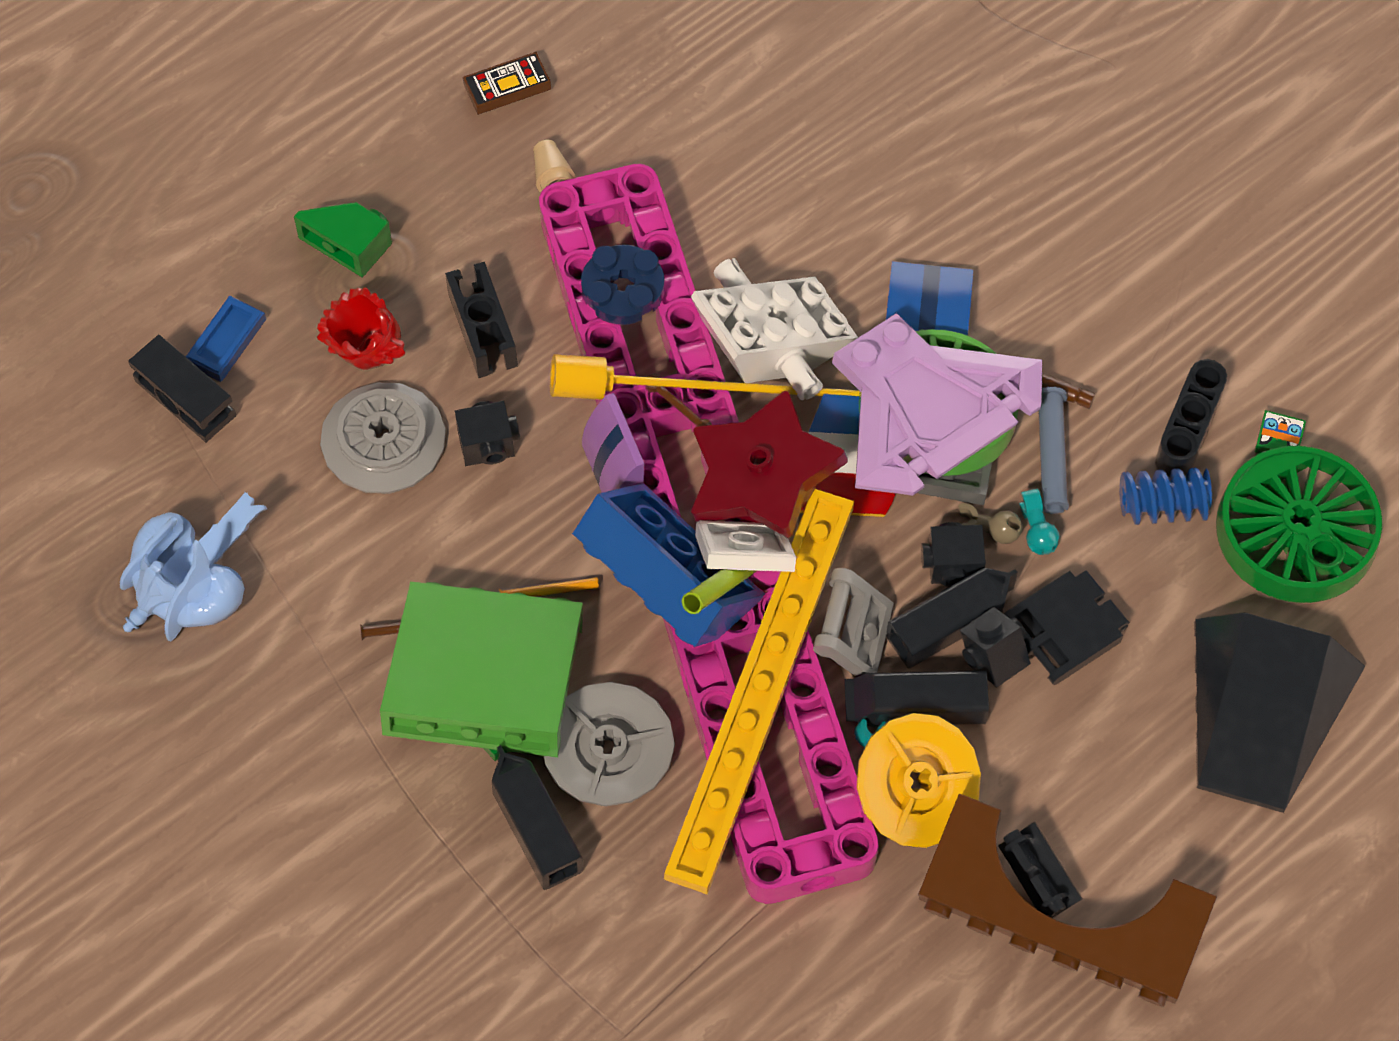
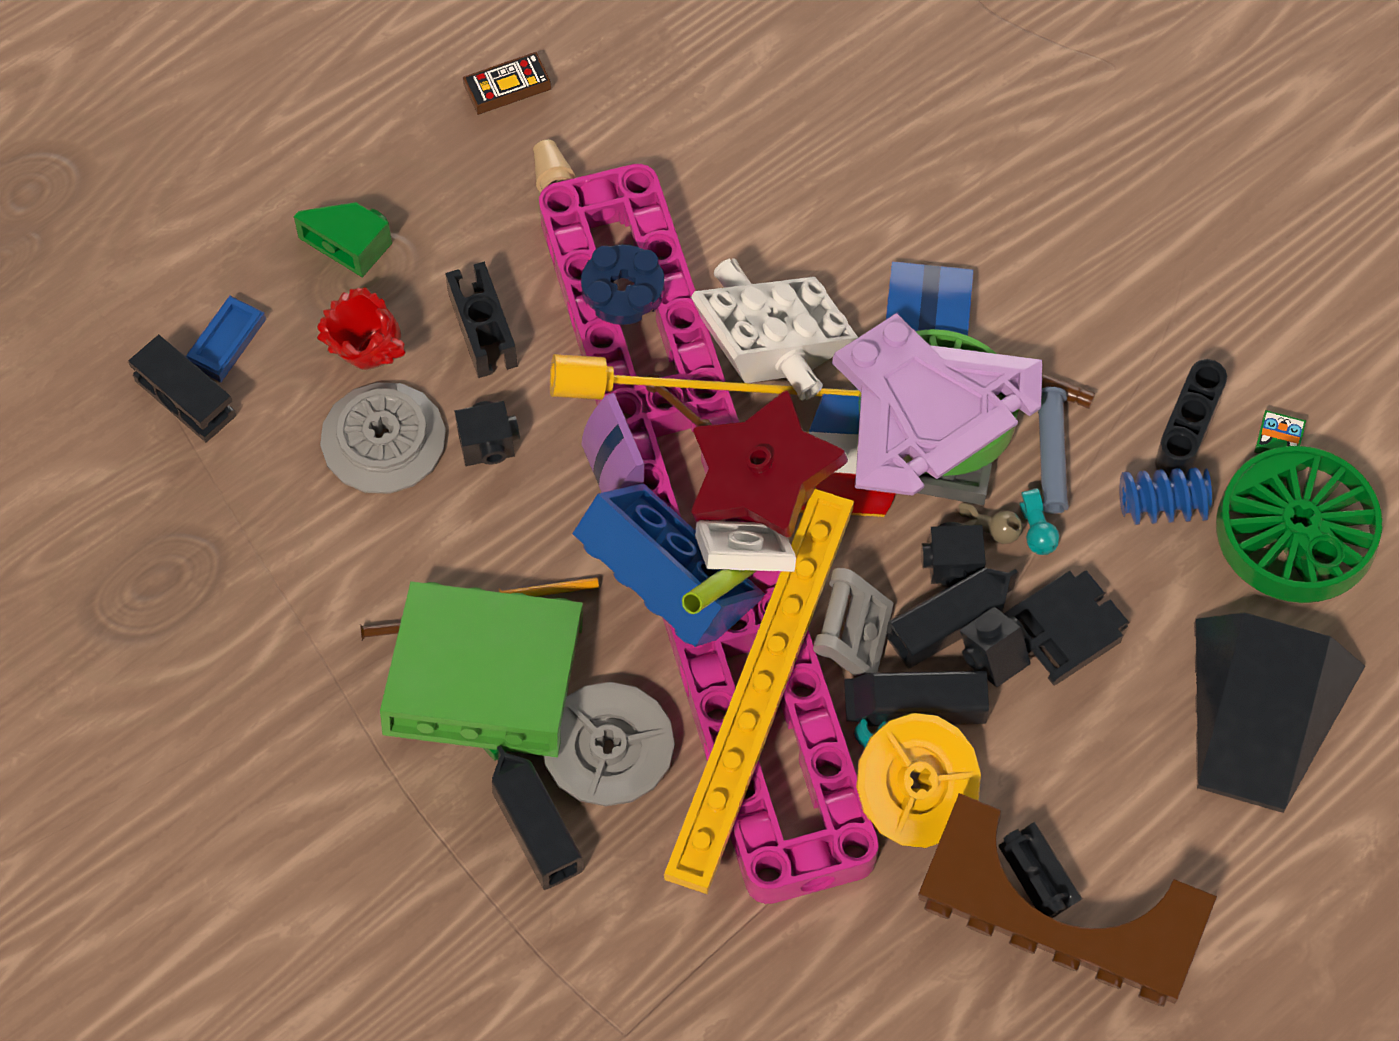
light blue hair [120,492,267,642] -> none

